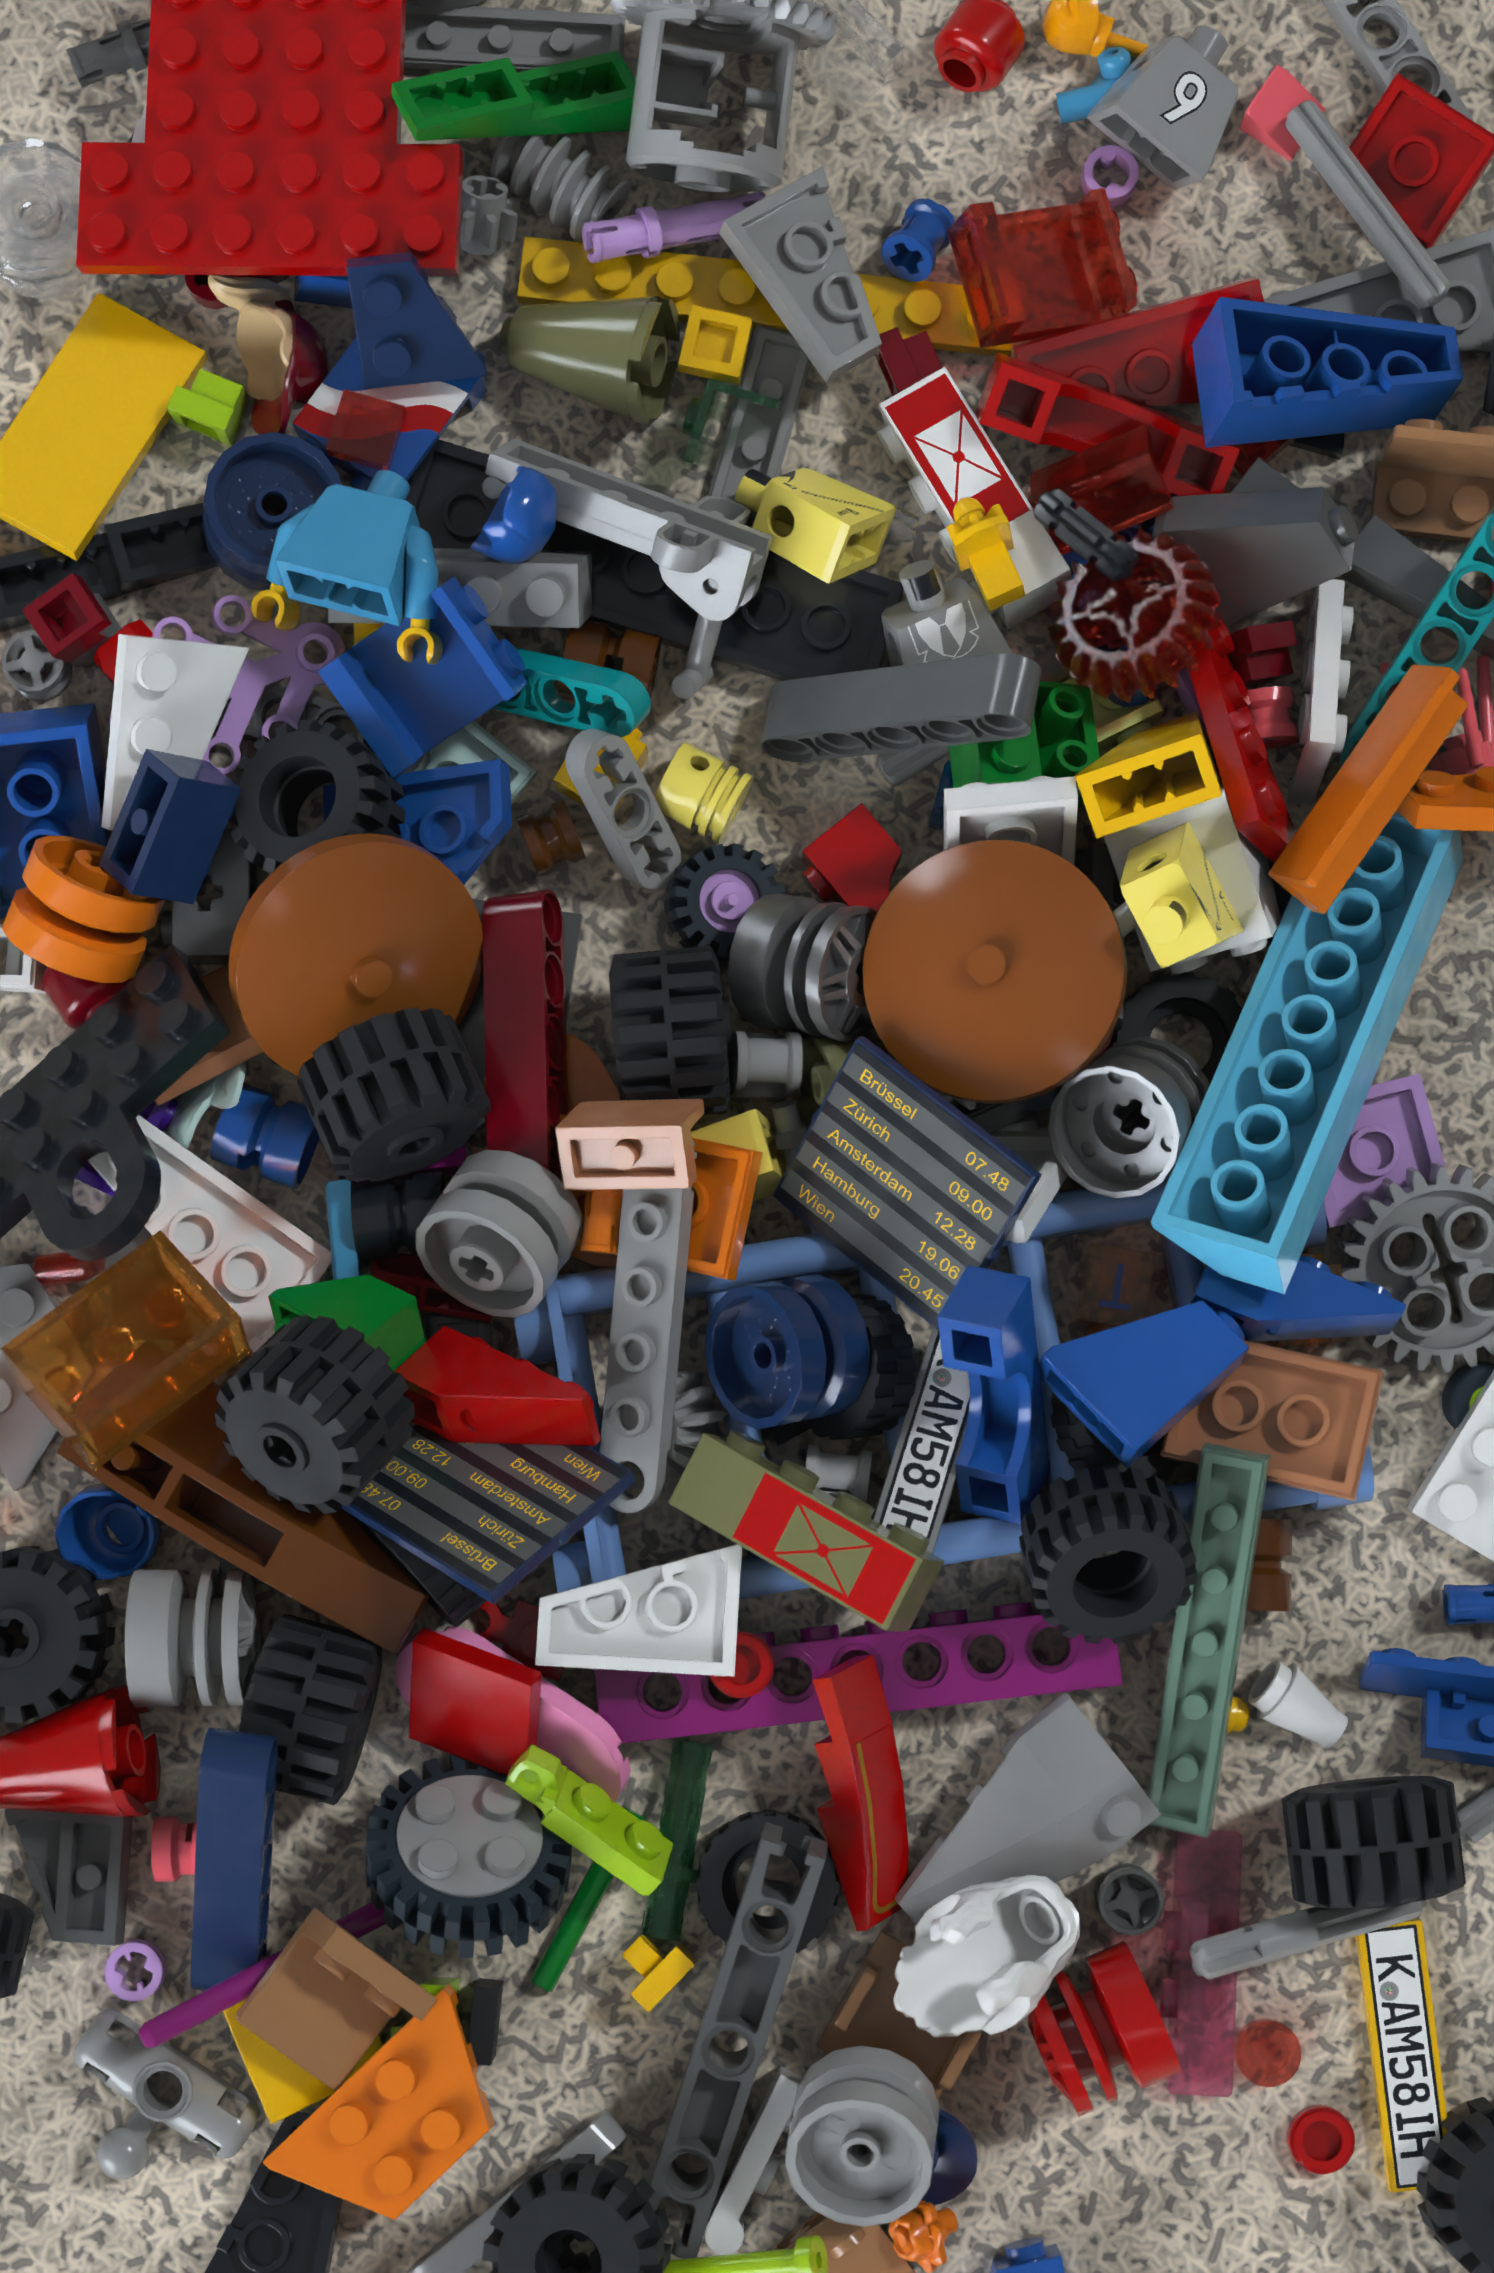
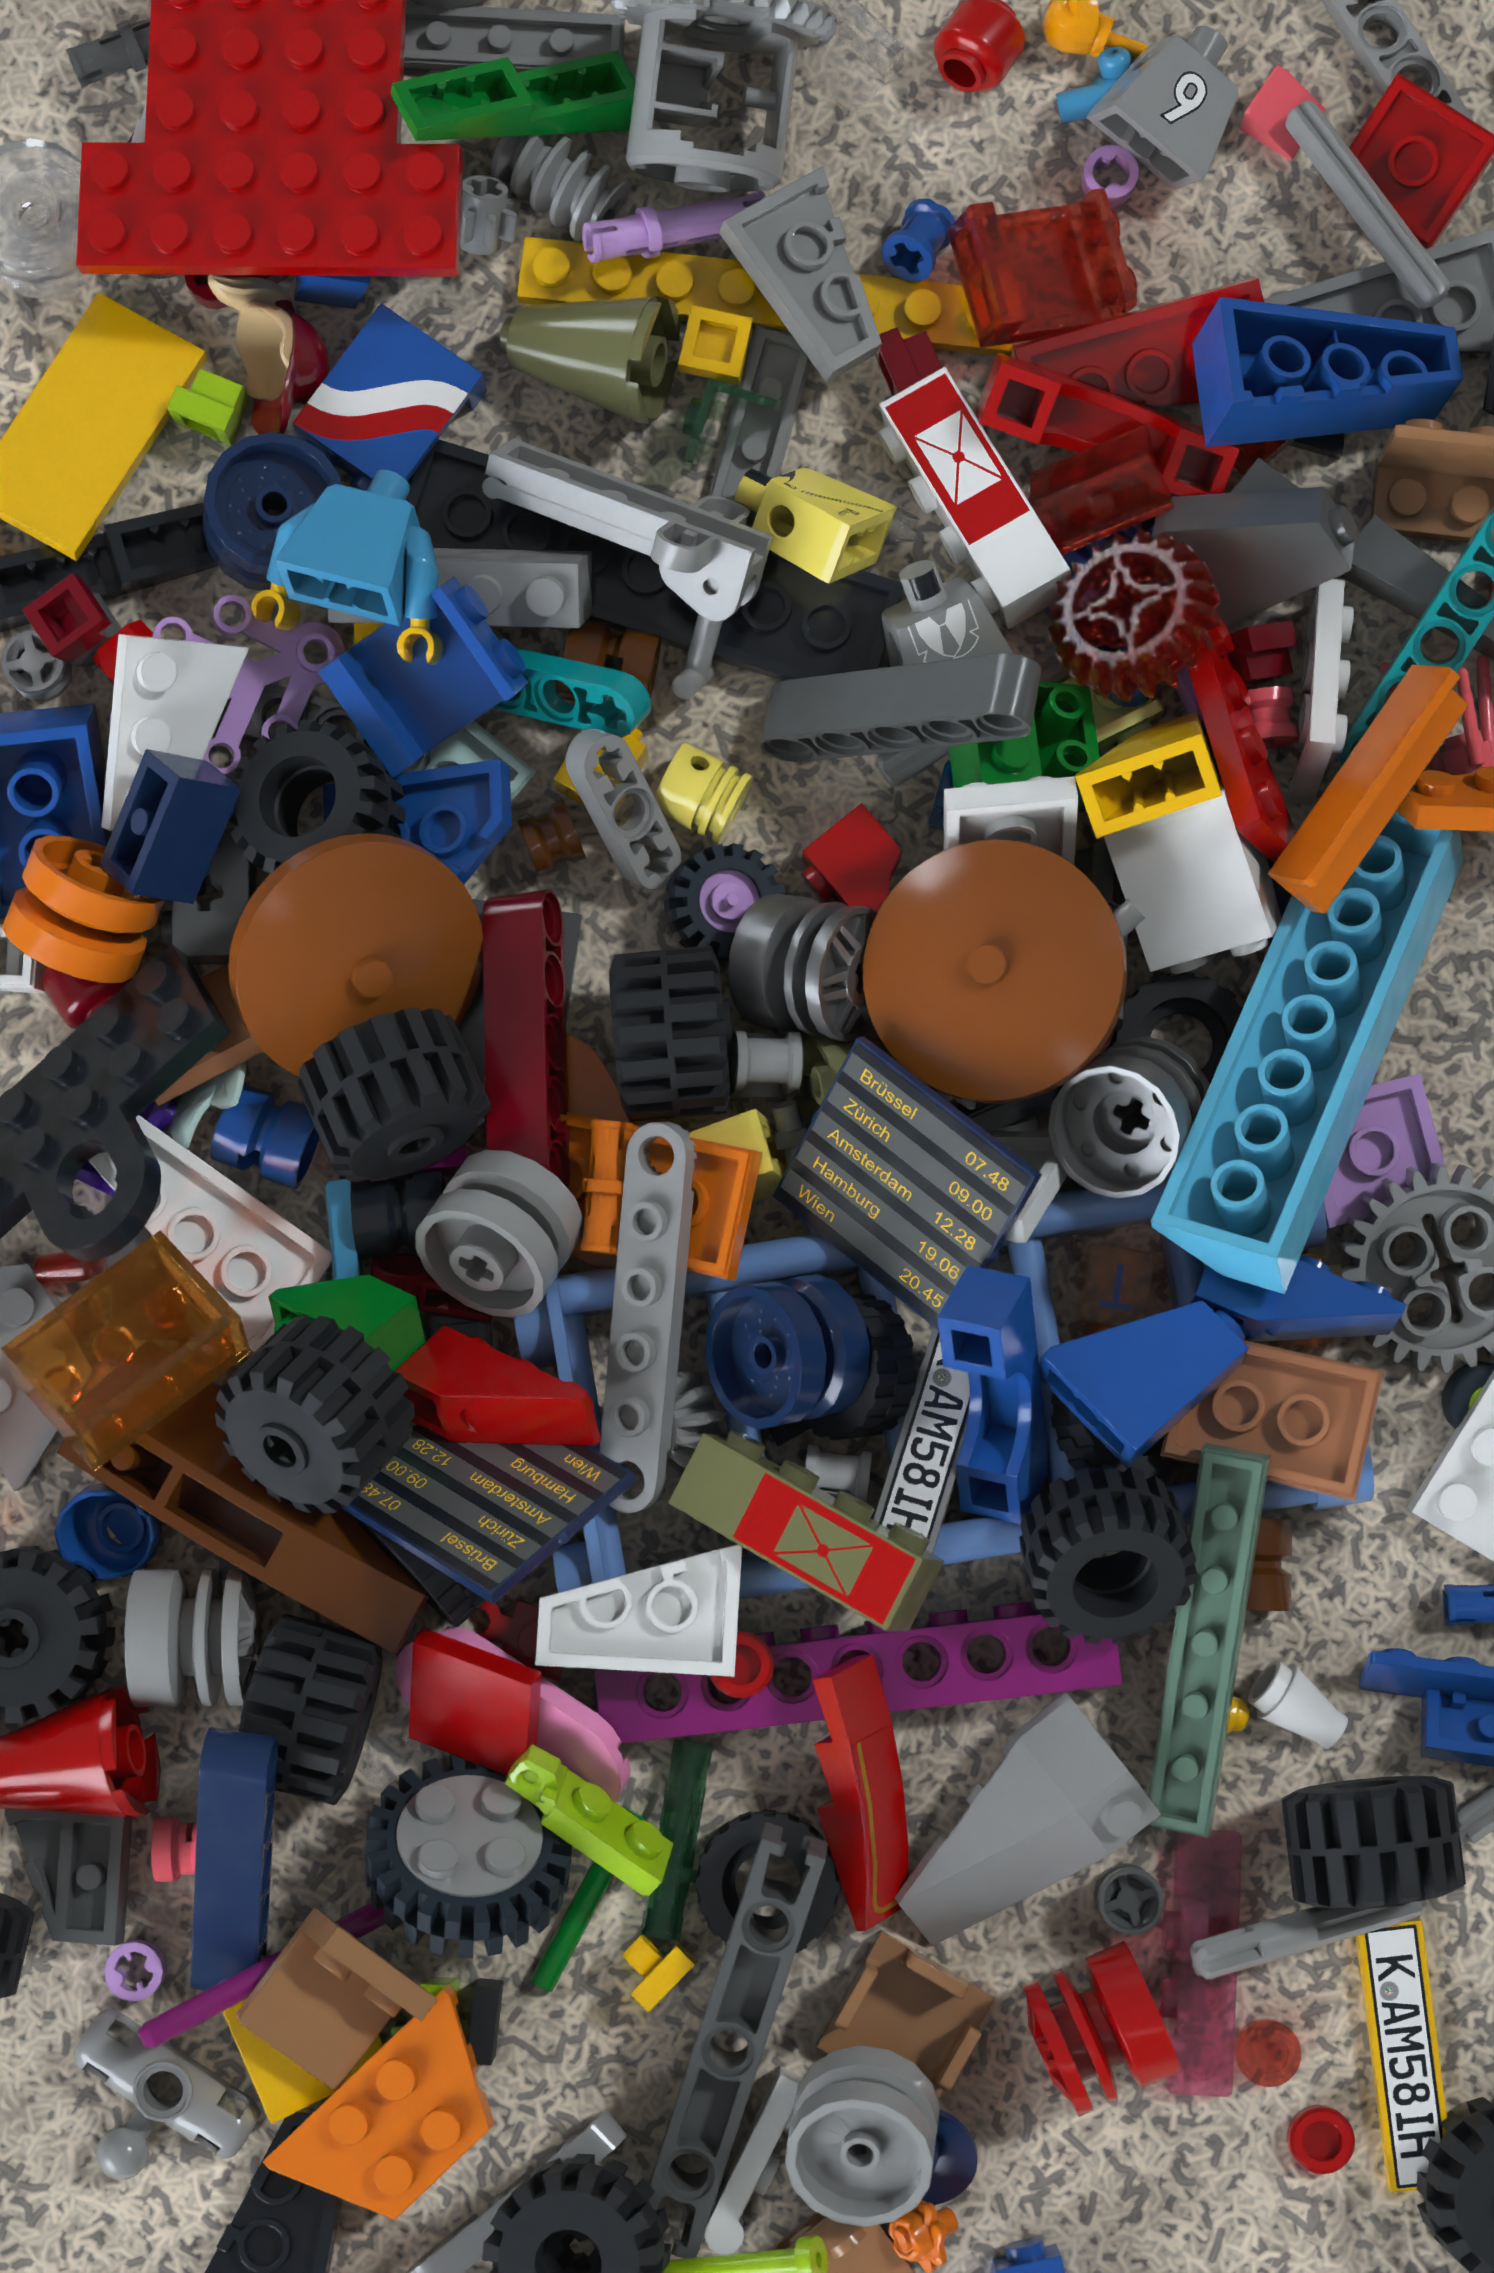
clear red tile [326,389,407,470] -> none
dark blue wing [346,252,486,389] -> none
blue hair [471,466,558,564] -> none
nougat panel [555,1099,705,1190] -> none
white hair [893,1875,1080,2038] -> none
yellow piece [946,497,1025,611] -> none
black axle [1033,489,1139,582] -> none
light yellow torso [1120,821,1244,968] -> none

